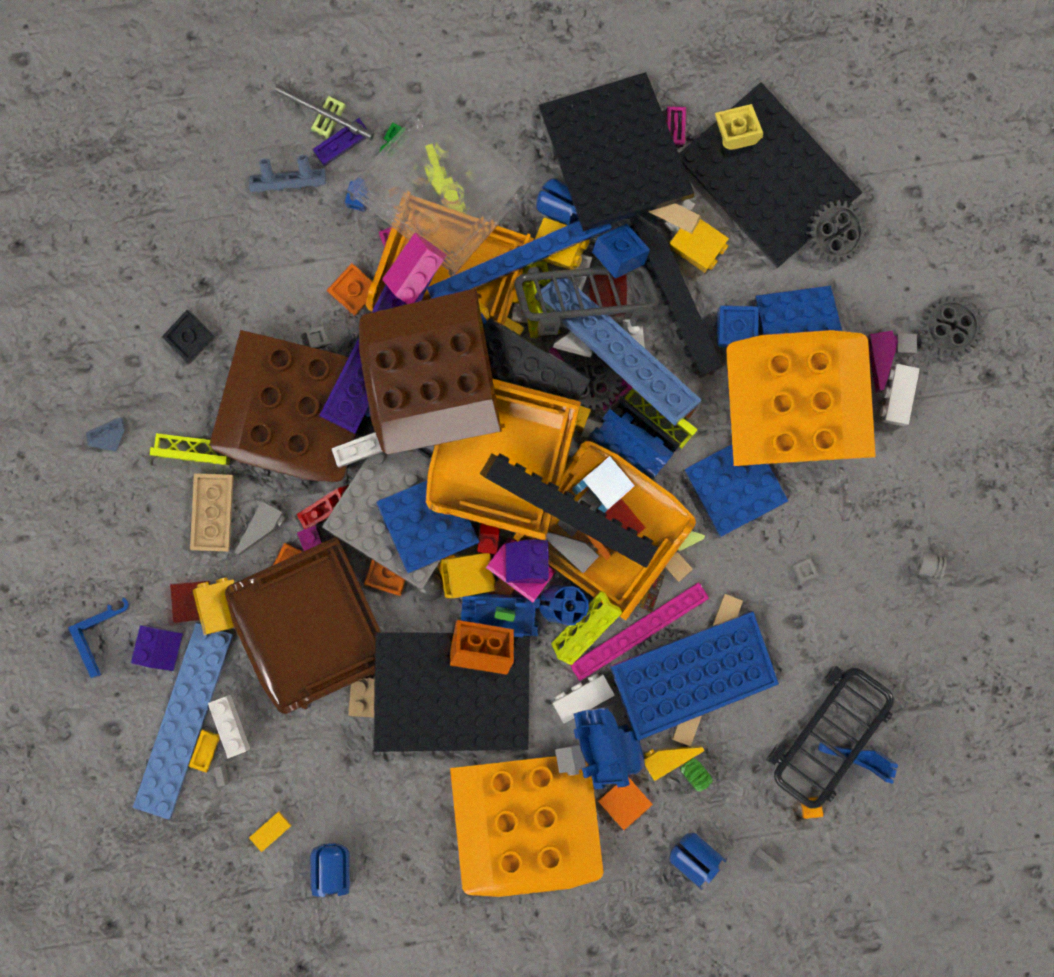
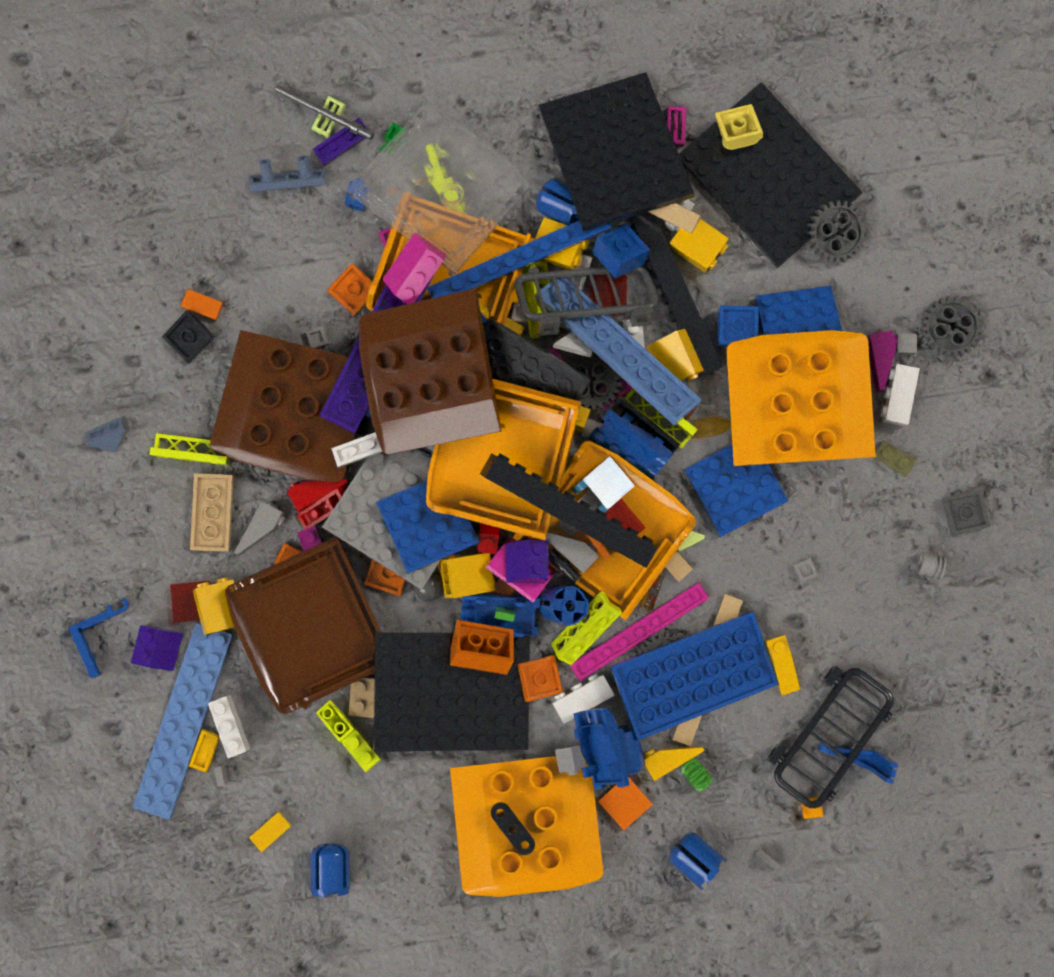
none -> orange tile [181,289,224,321]
none -> red slope [287,479,350,512]
none -> neon yellow slope [316,700,382,773]
none -> black plate [491,802,535,855]
none -> orange tile [517,655,563,702]
none -> black pin [548,549,582,584]
none -> yellow brick [646,329,704,382]
none -> clear yellow plate [694,417,731,439]
none -> yellow slope [764,634,800,696]
none -> olive plate [873,440,916,477]
none -> dark grey plate [942,489,990,536]

